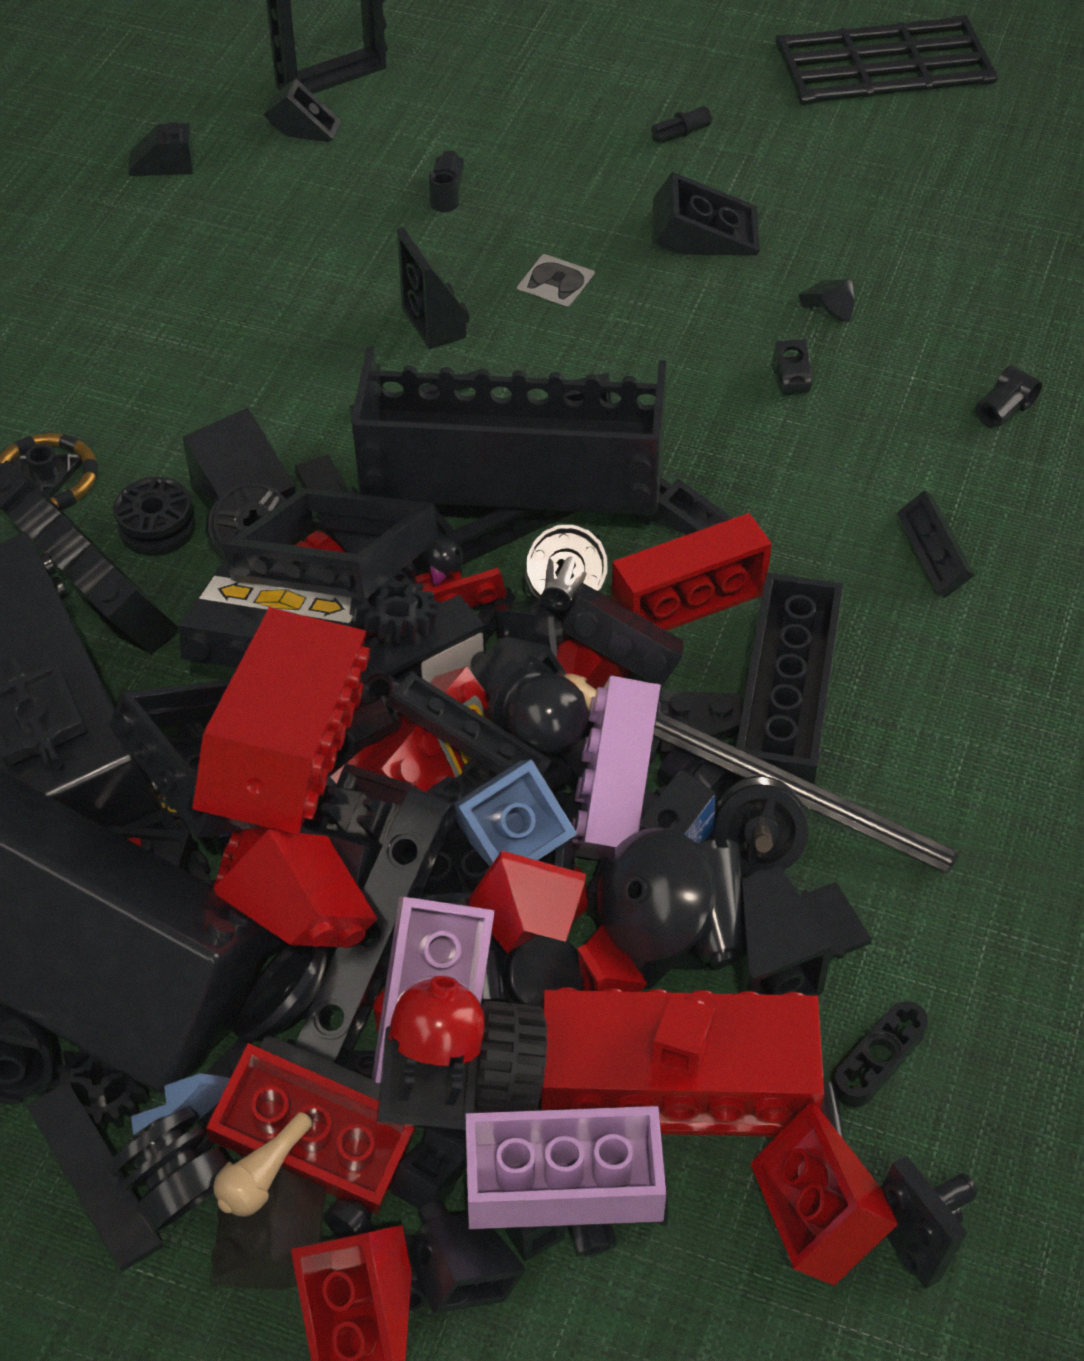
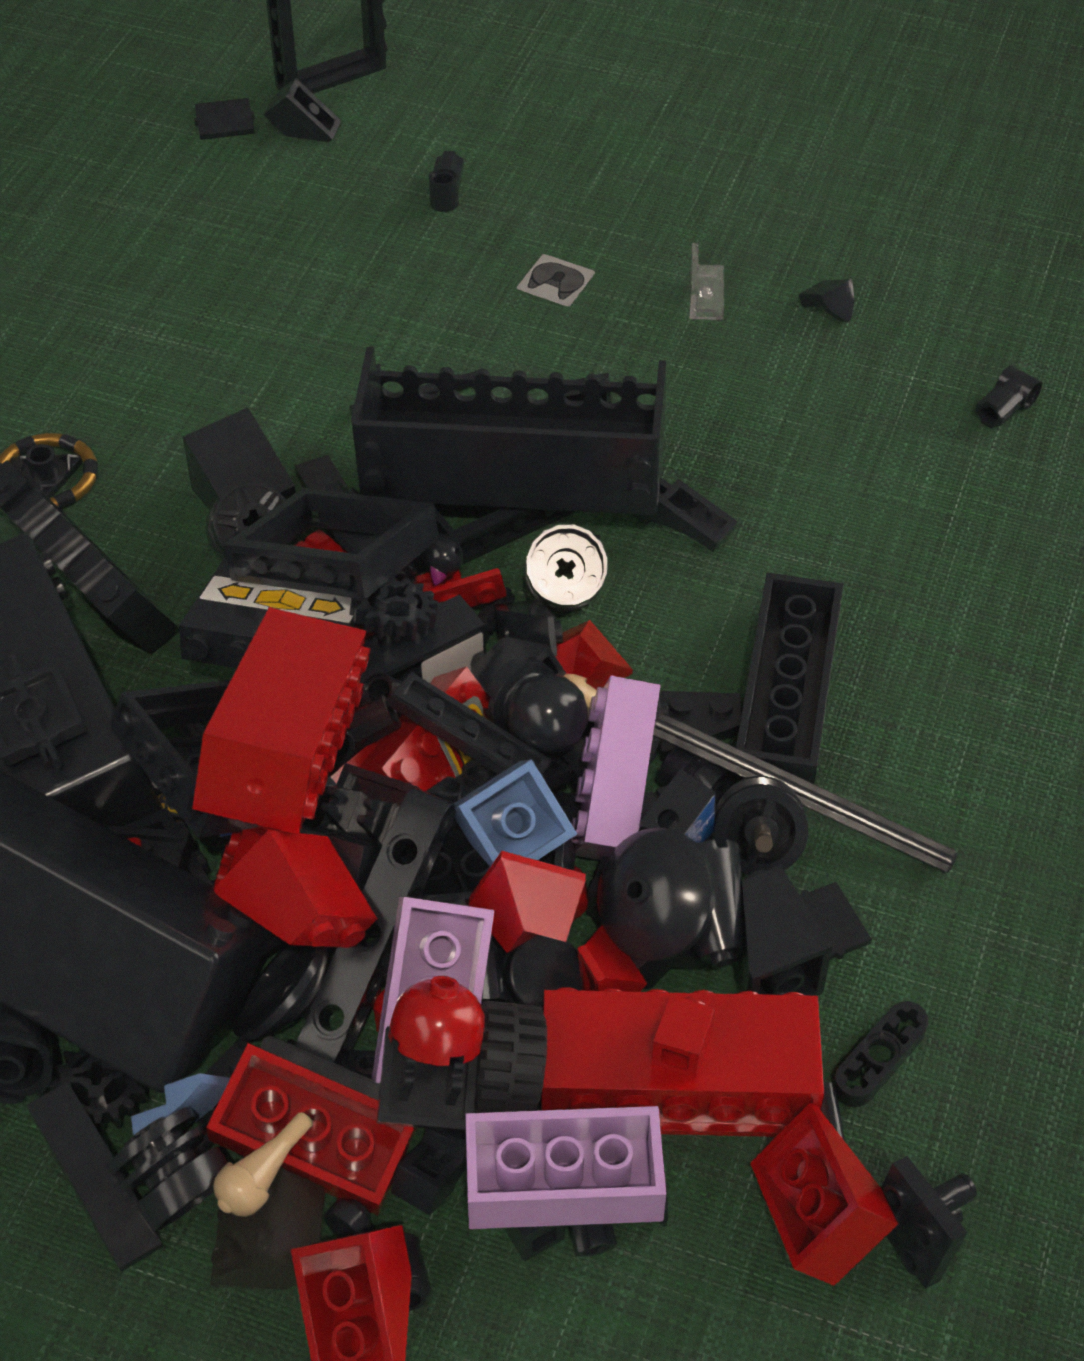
black wheel [113,476,195,556] -> none
black slope [128,122,194,176] -> none
black slope [397,227,469,350] -> none
black torso [409,1199,526,1314] -> none
piece [541,556,587,612] -> none
black brick [561,583,684,688] -> none
red brick [611,513,772,631] -> none
black axle [651,106,712,142] -> none
black slope [653,172,760,255] -> none
black leg [772,339,811,394] -> none
black door [775,15,997,104] -> none
black plate [897,490,975,598] -> none
none -> black piece [194,98,255,140]
none -> clear panel [689,243,724,320]

